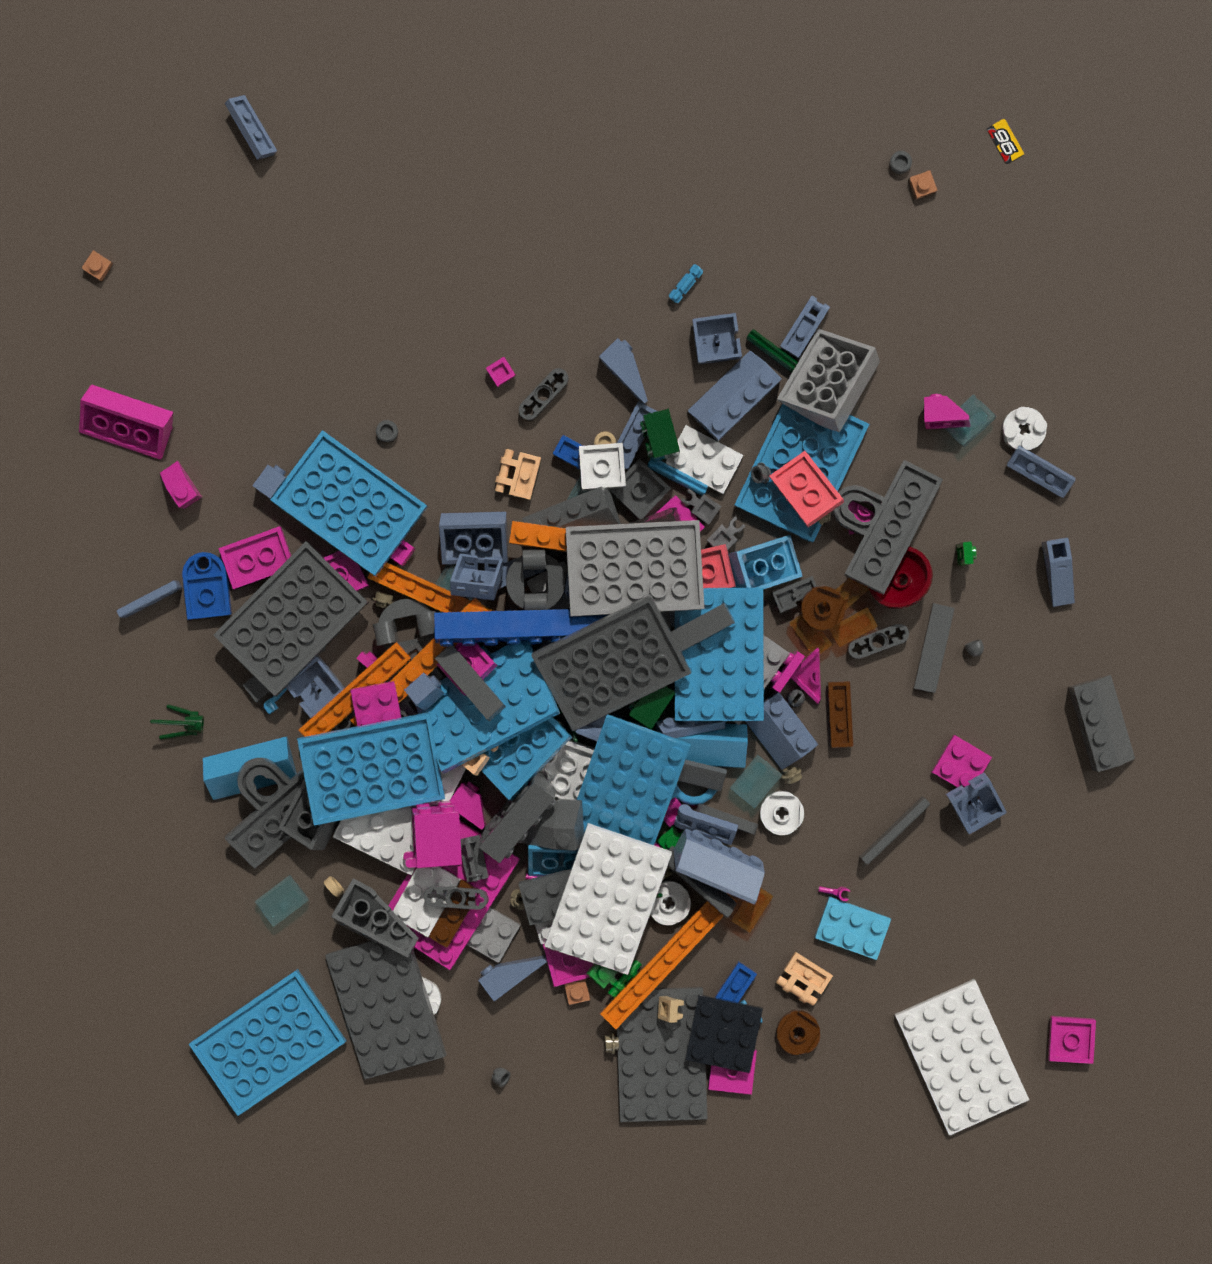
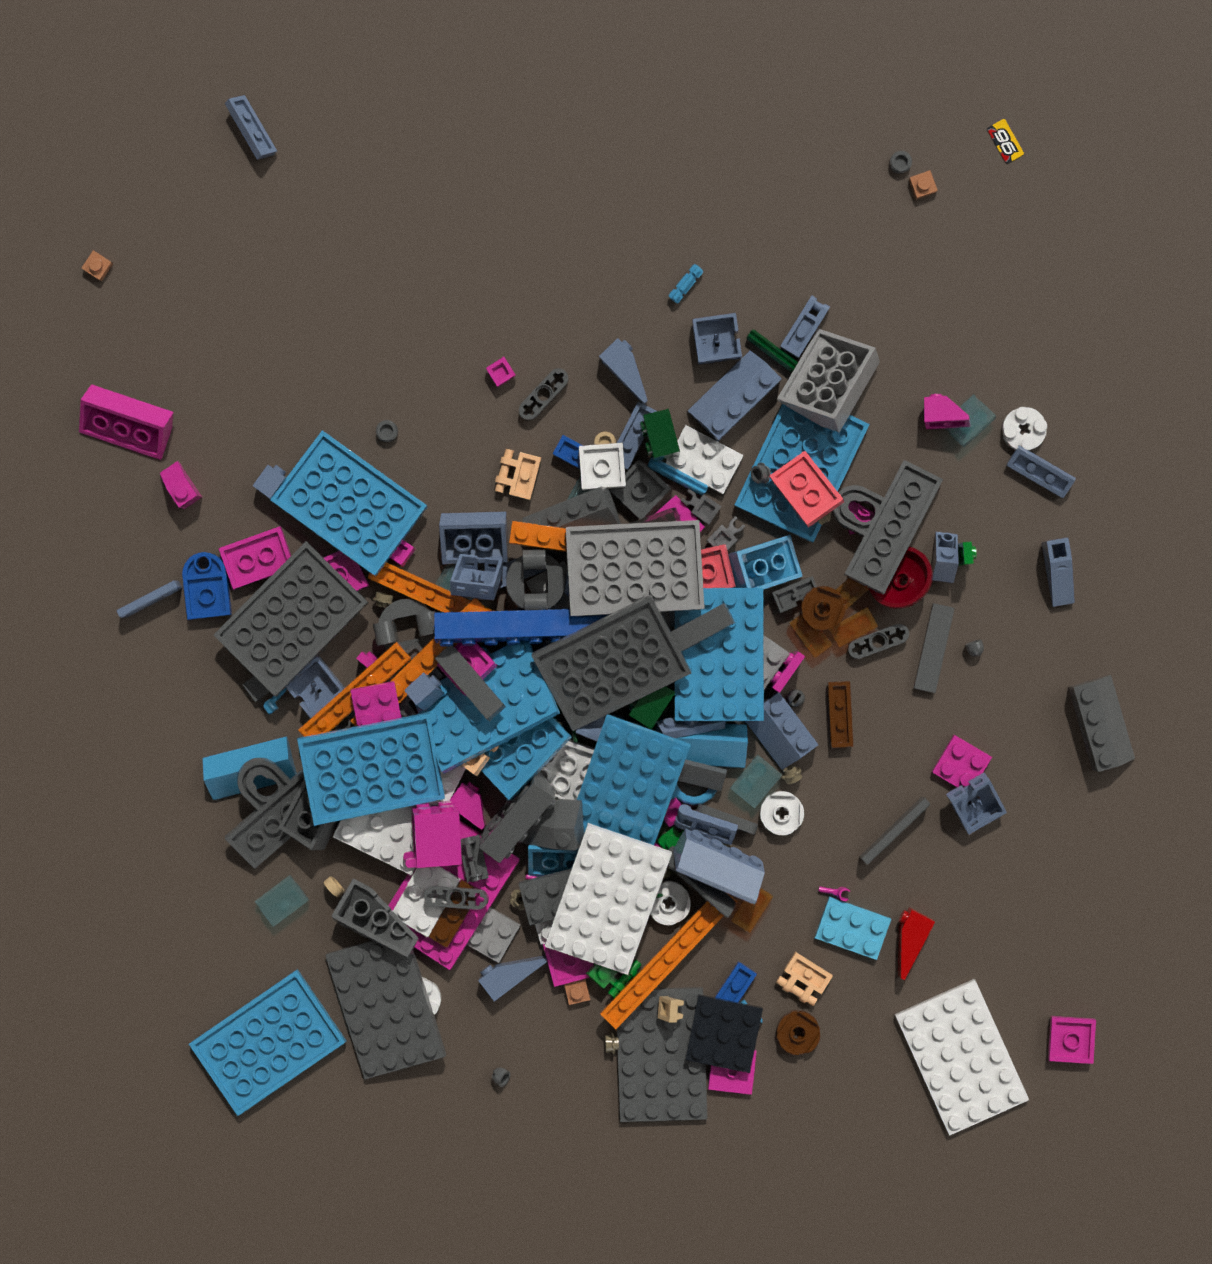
dark green plant [150,704,204,739] -> none
dark pink tile [790,648,821,704] -> none
none -> red slope [898,907,935,980]
none -> sand blue slope [931,532,959,583]

